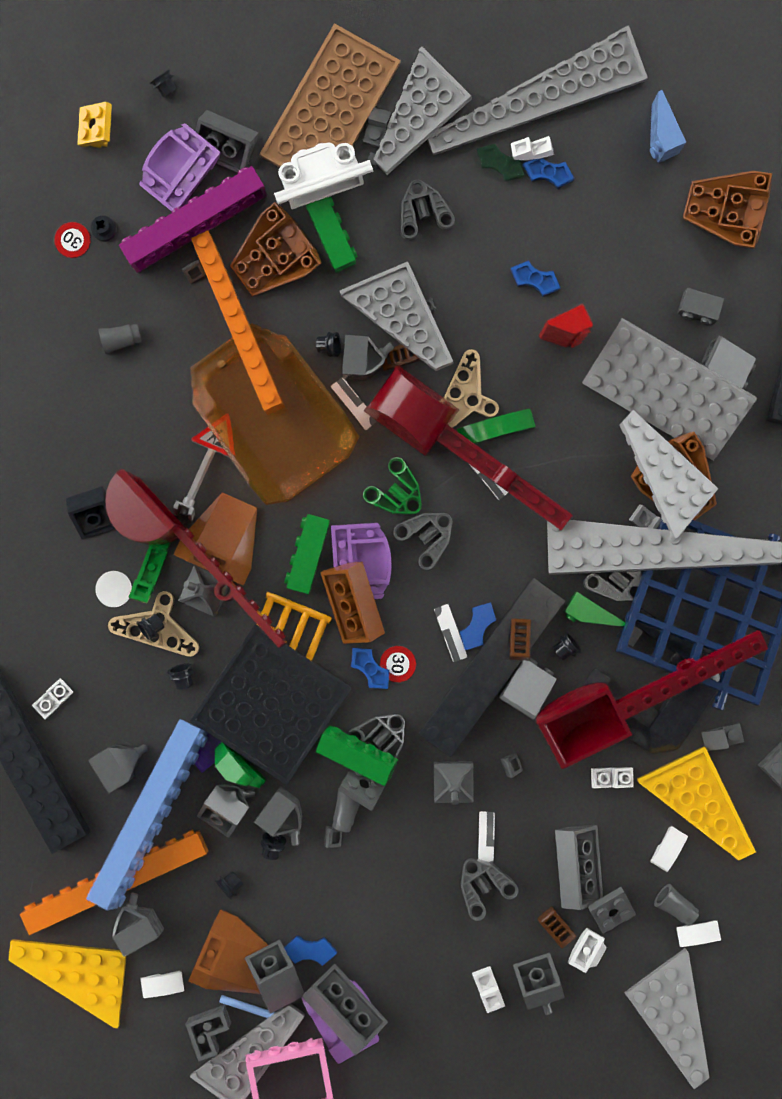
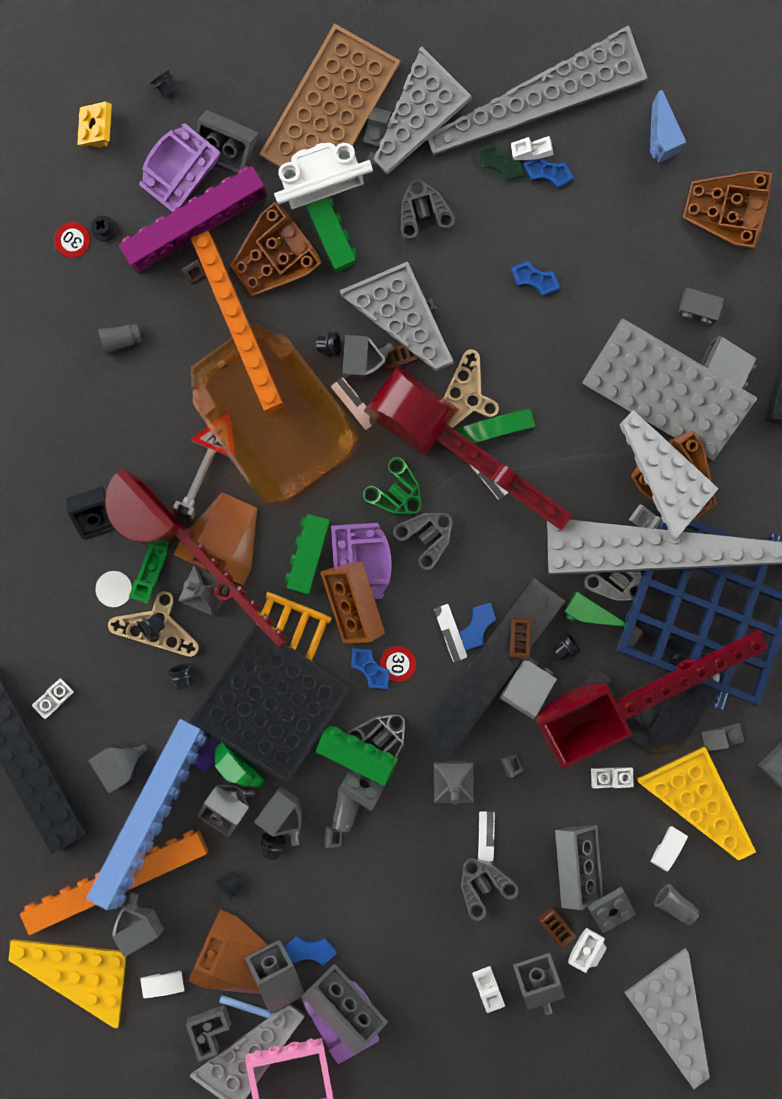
red slope [539,304,593,348] -> none
white slope [676,921,721,947] -> none

